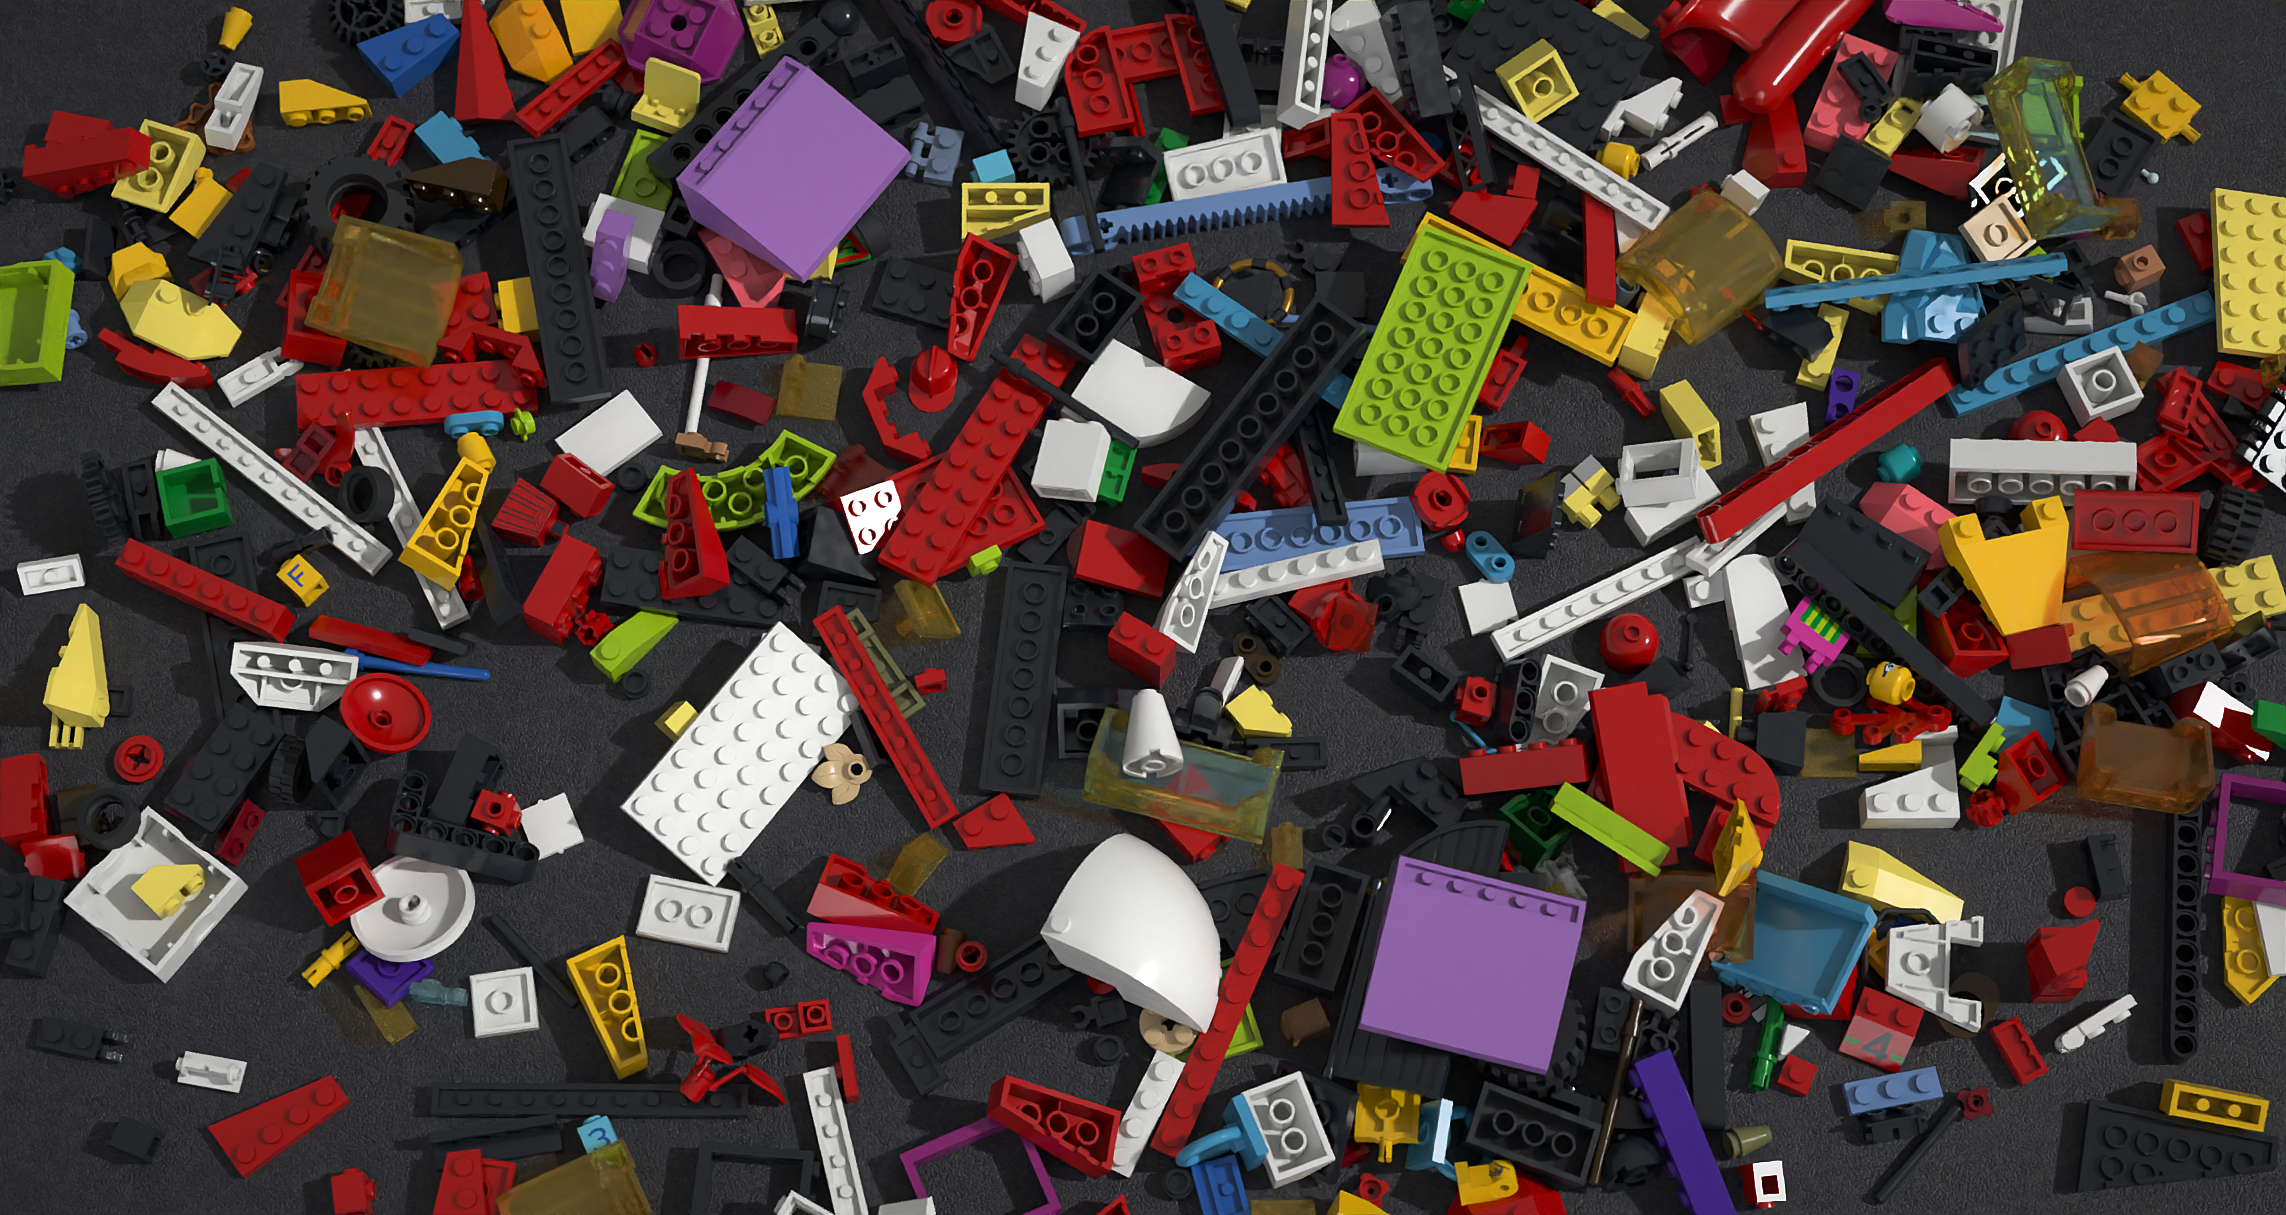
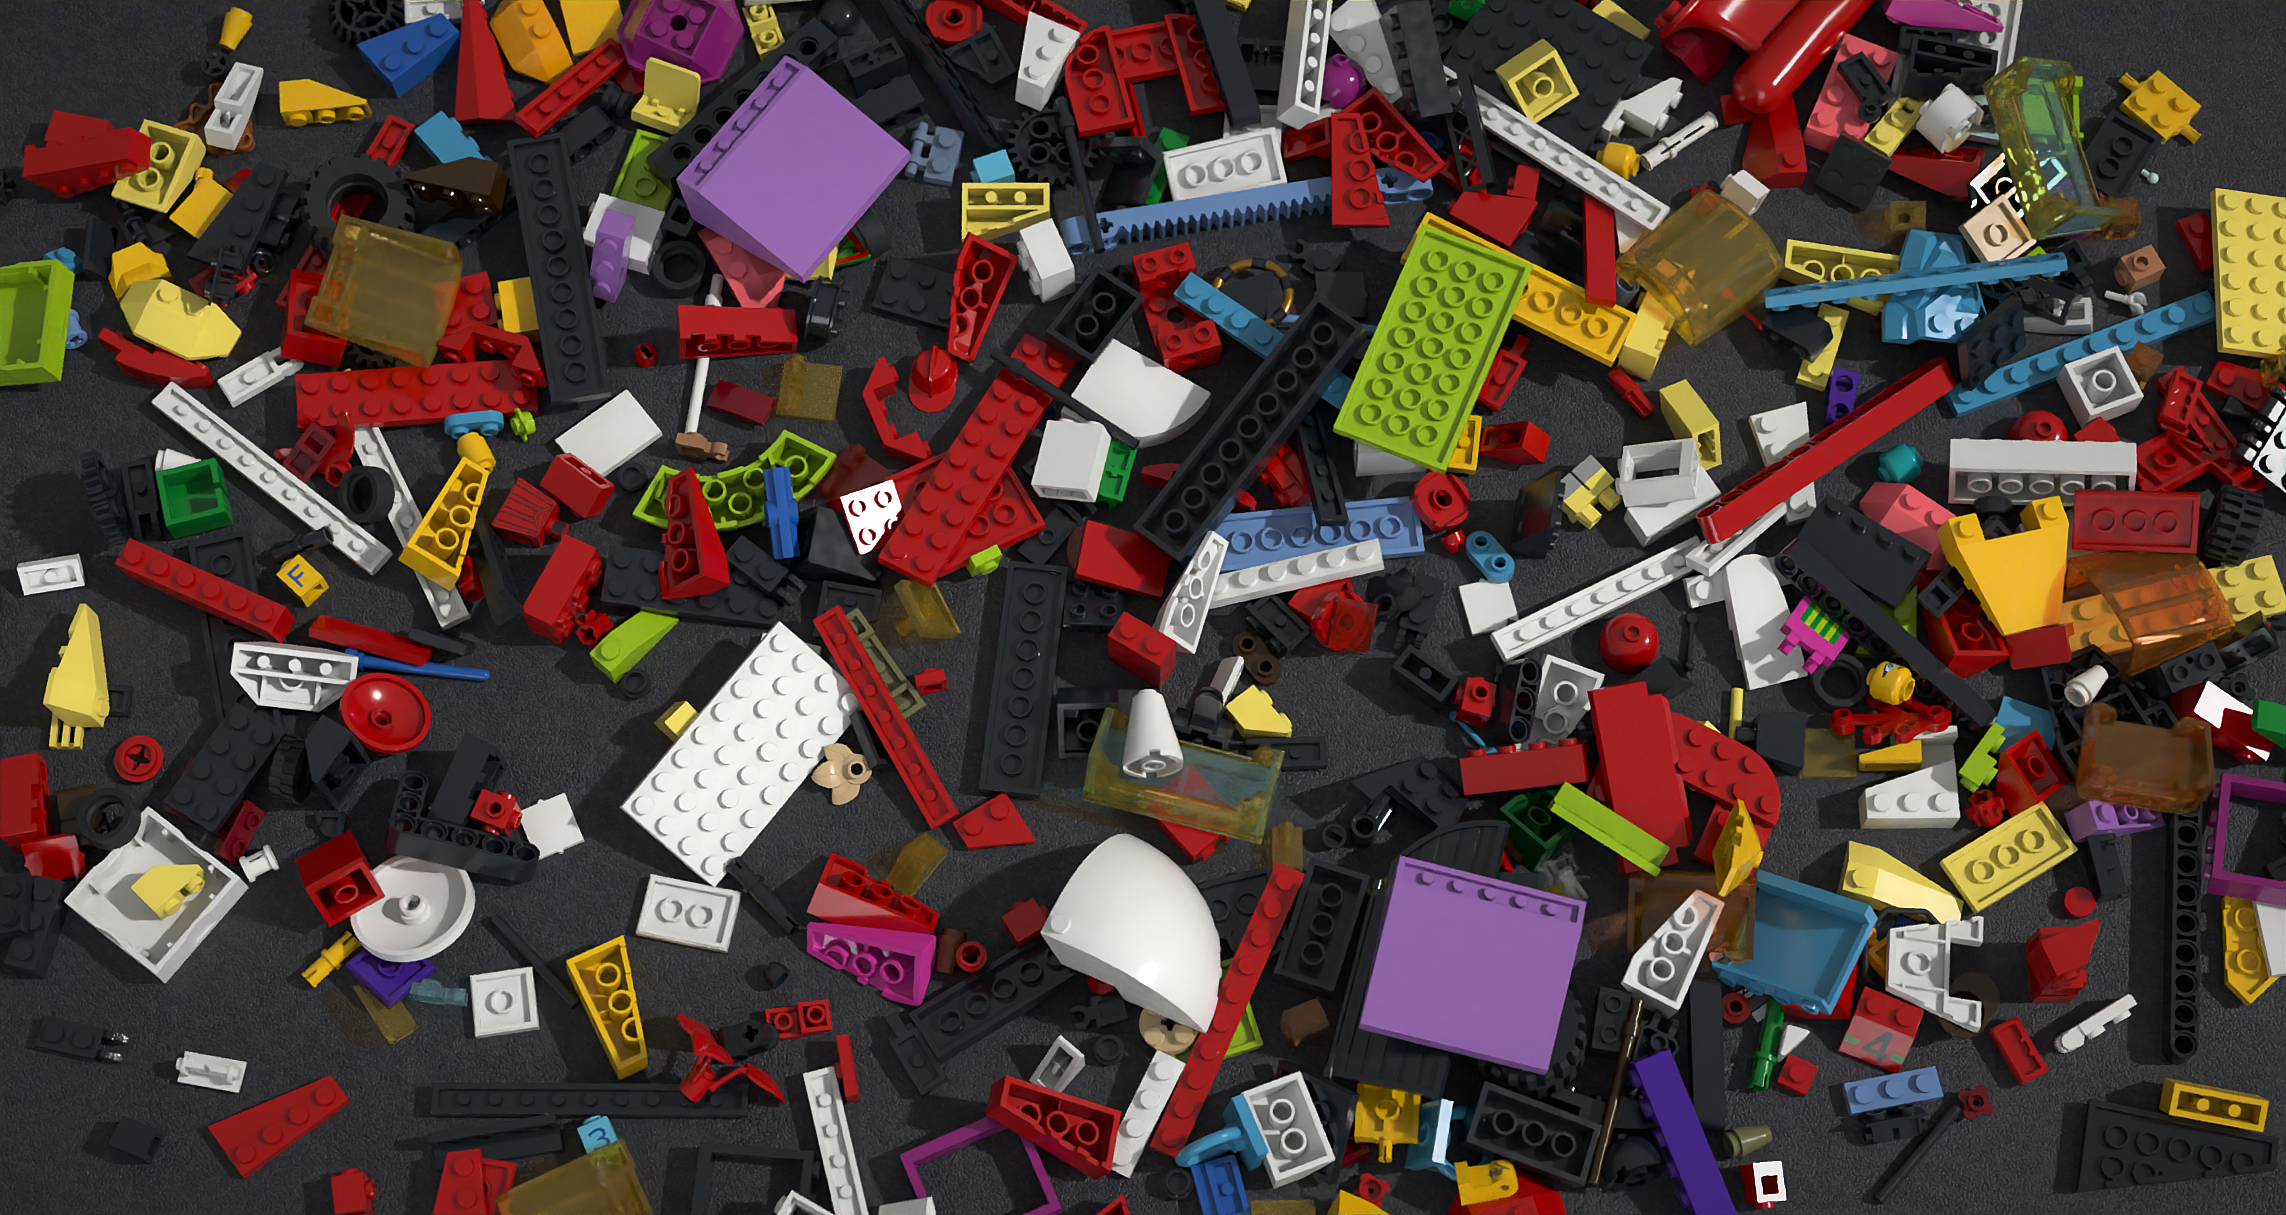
red plate [1753,675,1808,715] -> none
none -> white bush [239,844,280,882]
none -> red brick [1002,898,1050,947]
none -> white slope [1029,1035,1085,1092]
none -> light yellow plate [1939,800,2078,914]
none -> medium lavender slope [2064,797,2165,843]

